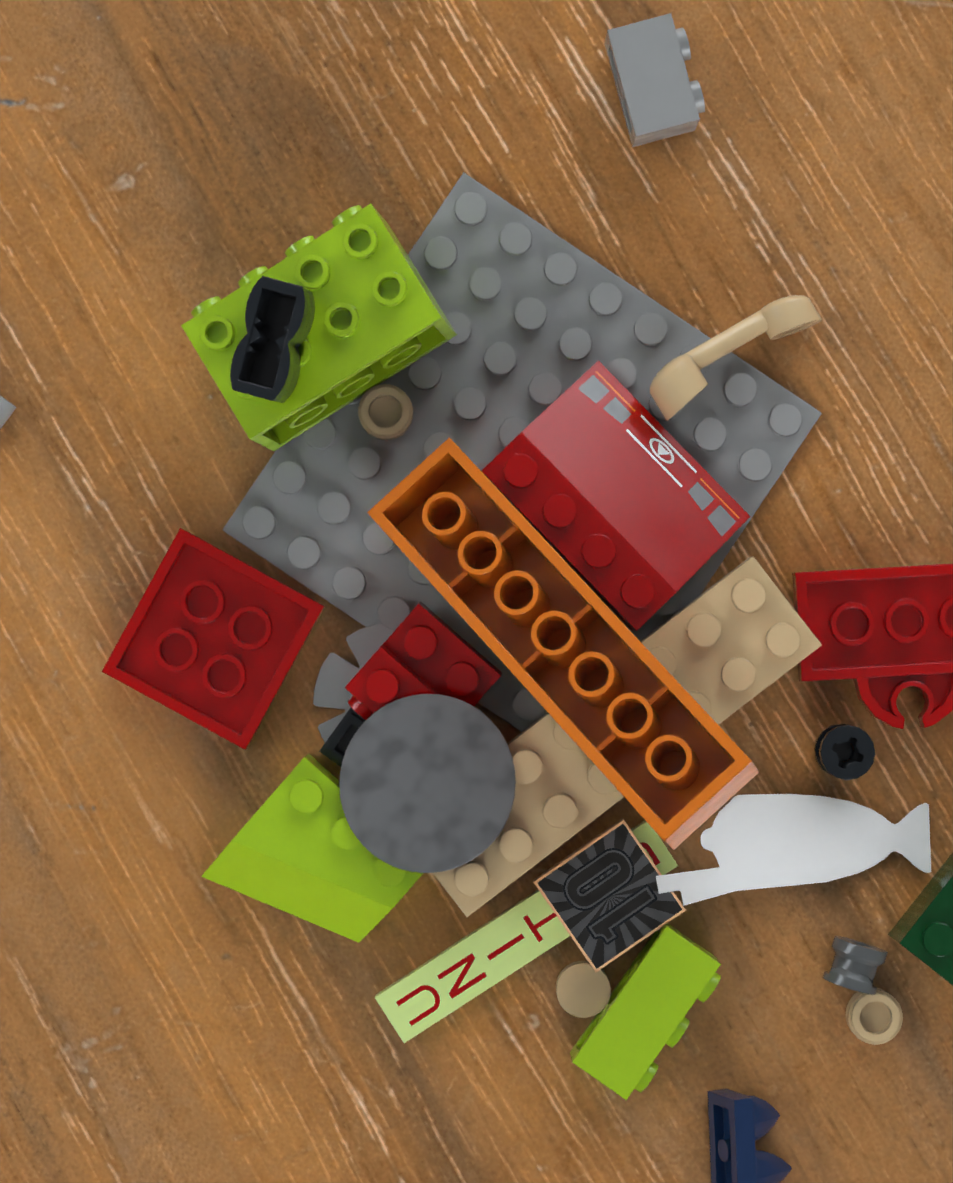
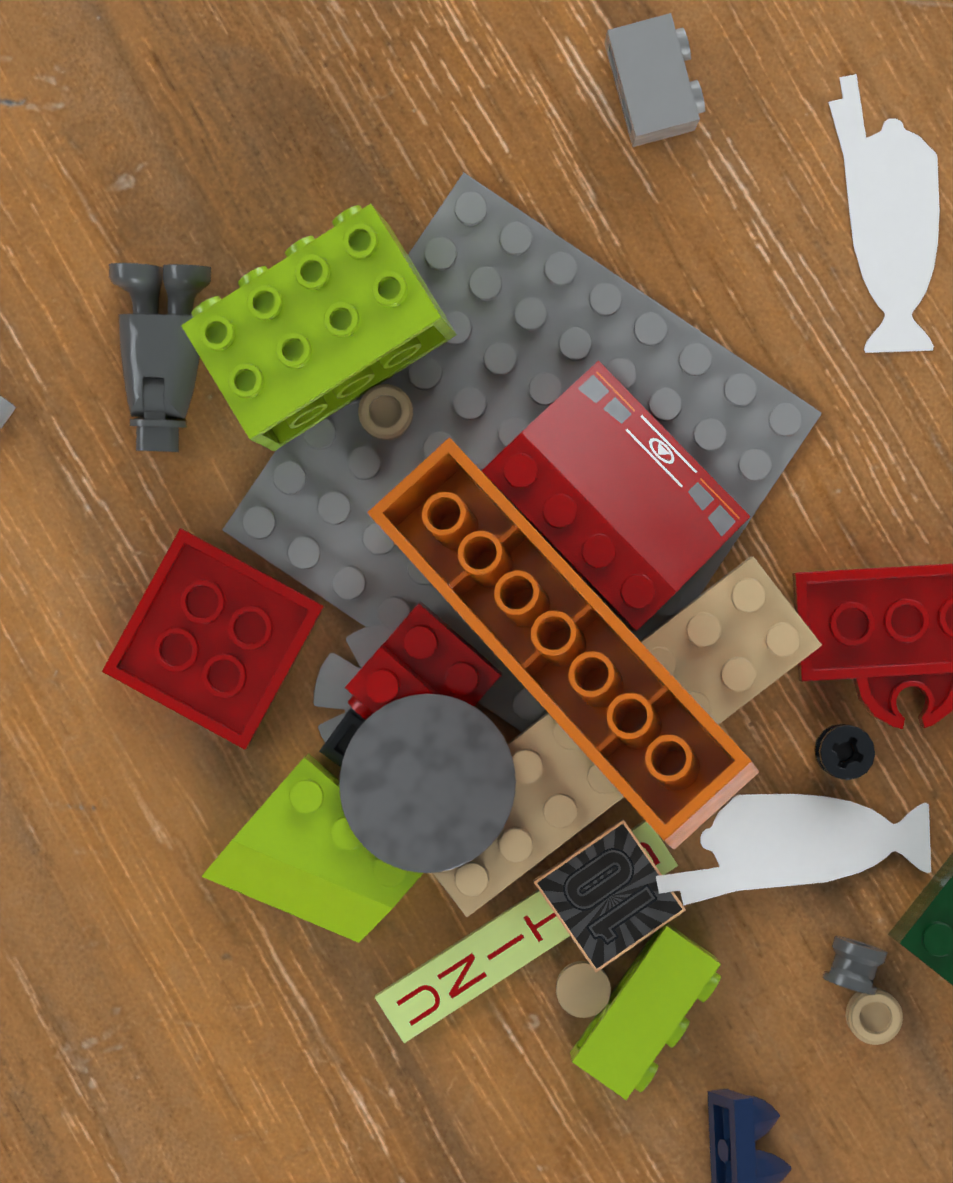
black brick [230,276,315,403] -> none
tan piece [650,295,822,421] -> none
none -> dark grey piece [109,263,211,452]
none -> white sticker [828,74,940,353]

